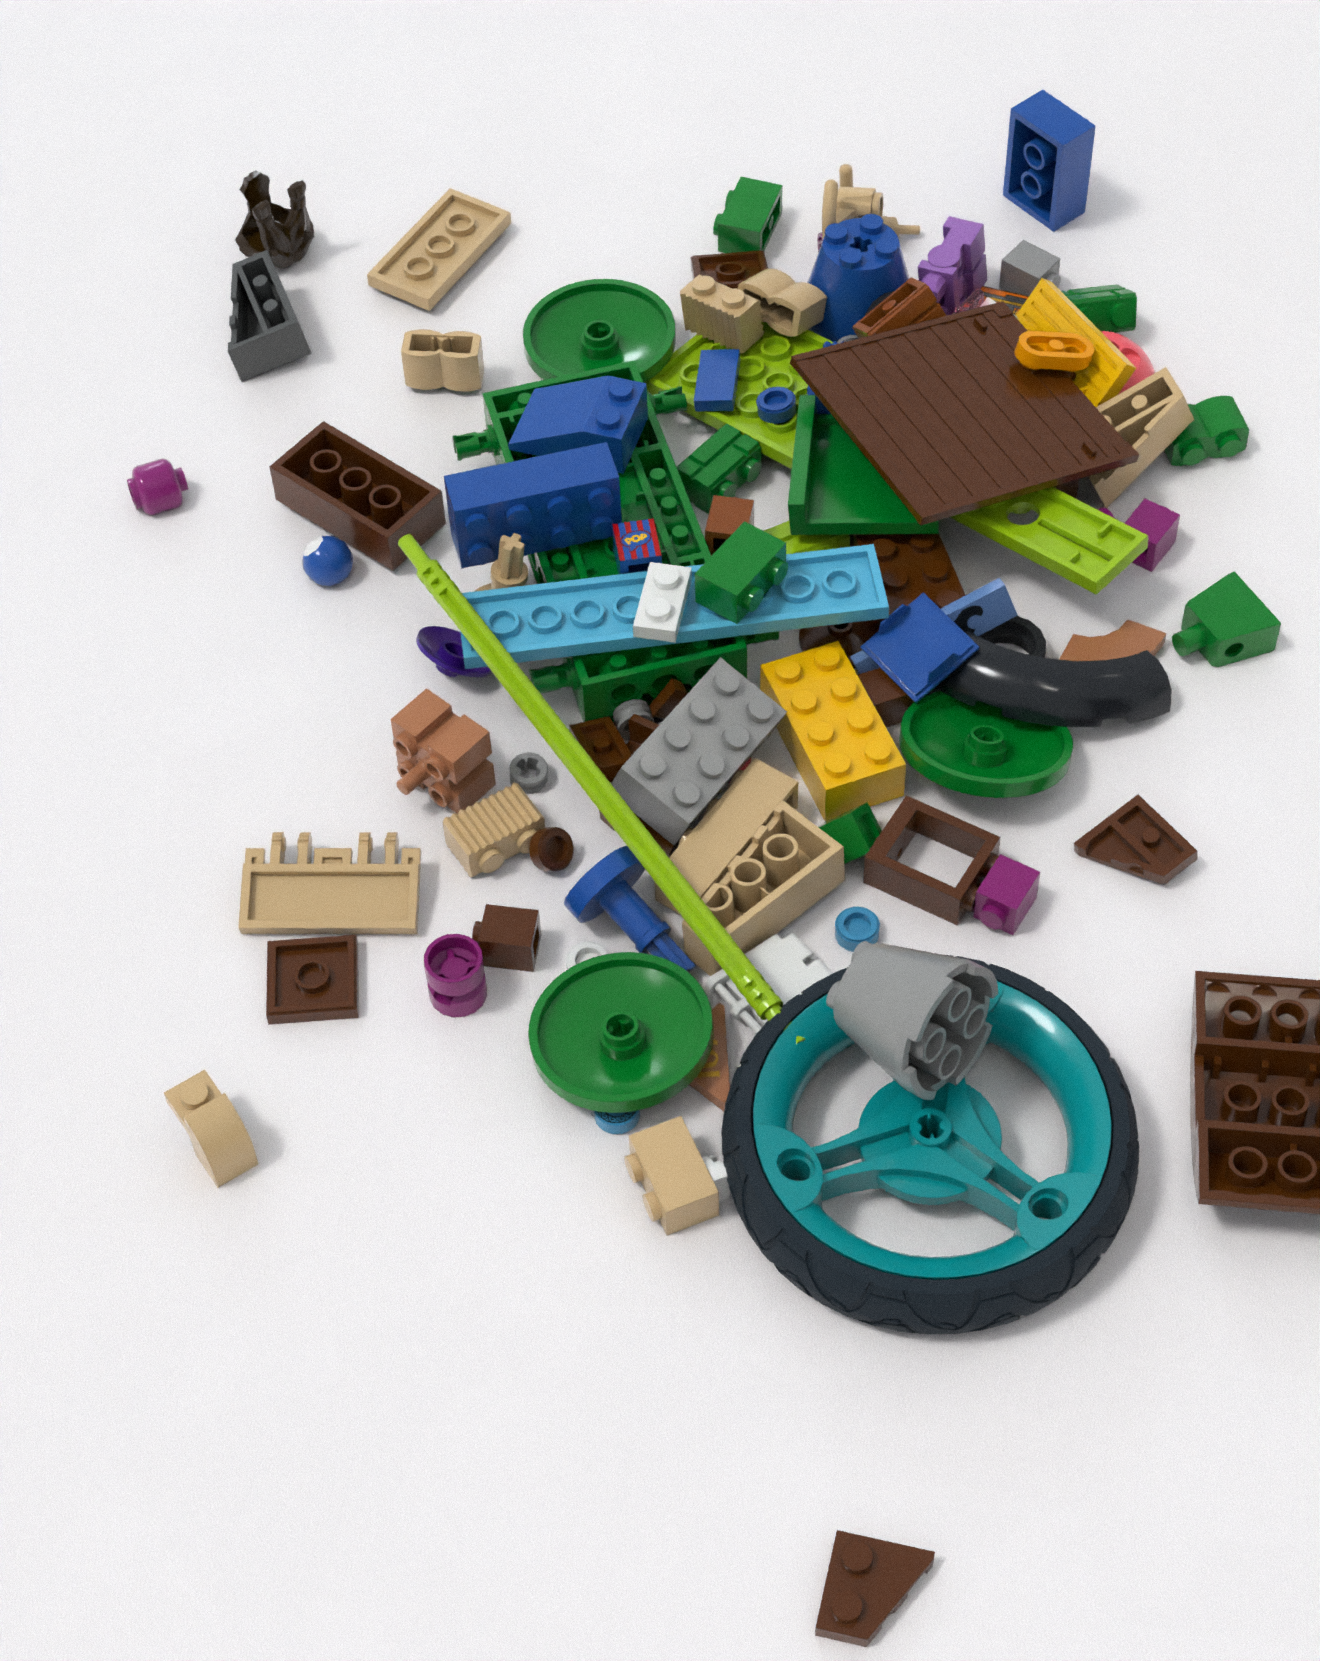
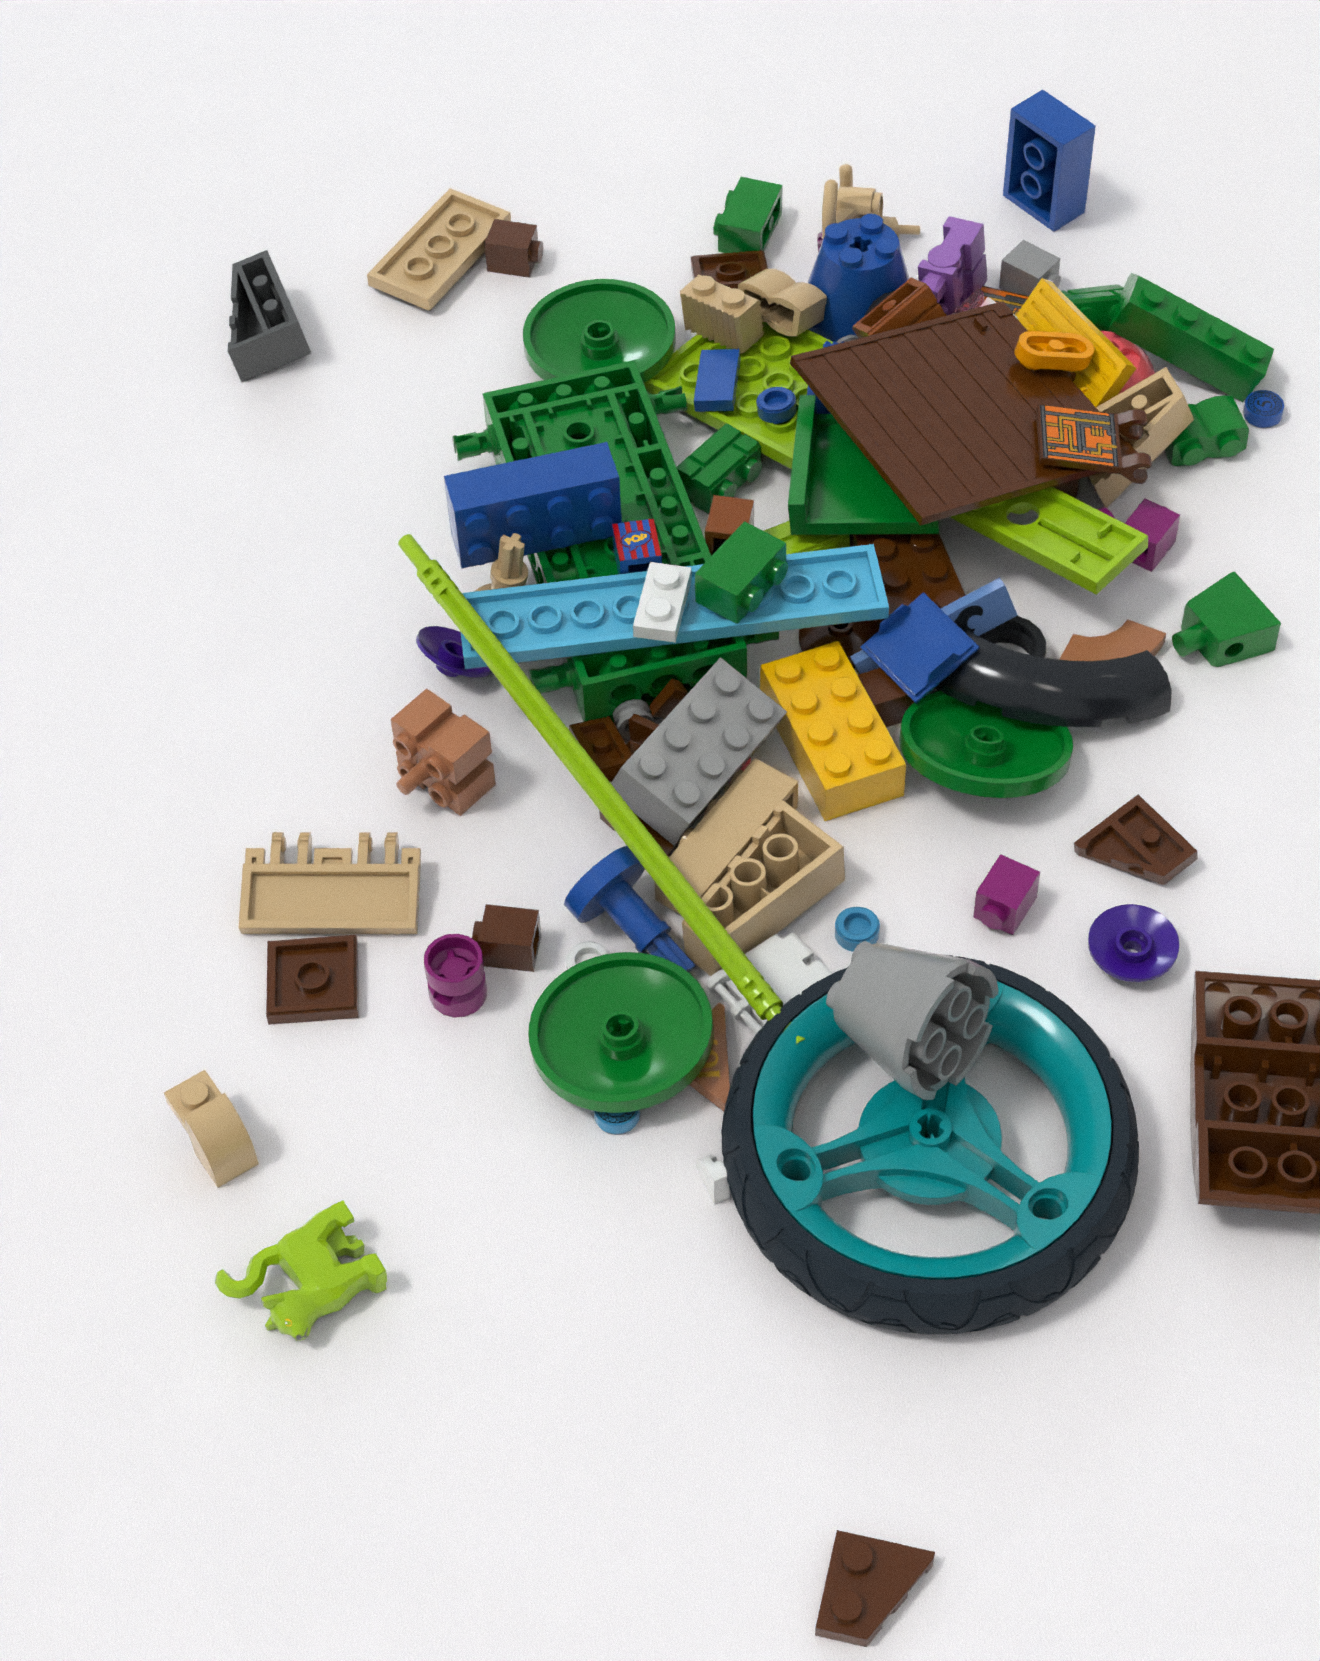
magenta head [127,458,189,515] -> none
dark brown piece [235,170,315,269] -> none
reddish brown brick [269,421,446,571] -> none
blue piece [302,536,353,586] -> none
tan brick [401,329,485,392] -> none
tan brick [442,783,545,878] -> none
blue slope [508,376,648,474] -> none
light grey bush [510,752,548,794] -> none
reddish brown tile [529,827,574,871] -> none
tan brick [624,1116,719,1236] -> none
green panel [818,802,882,864] -> none
reddish brown window [863,795,1001,925] -> none
none -> lime animal [215,1200,387,1341]
none -> reddish brown brick [484,219,543,278]
none -> flag [1036,404,1152,484]
none -> dark purple dish [1088,904,1180,982]
none -> green slope [1108,273,1274,402]
none -> blue tile [1243,390,1284,428]

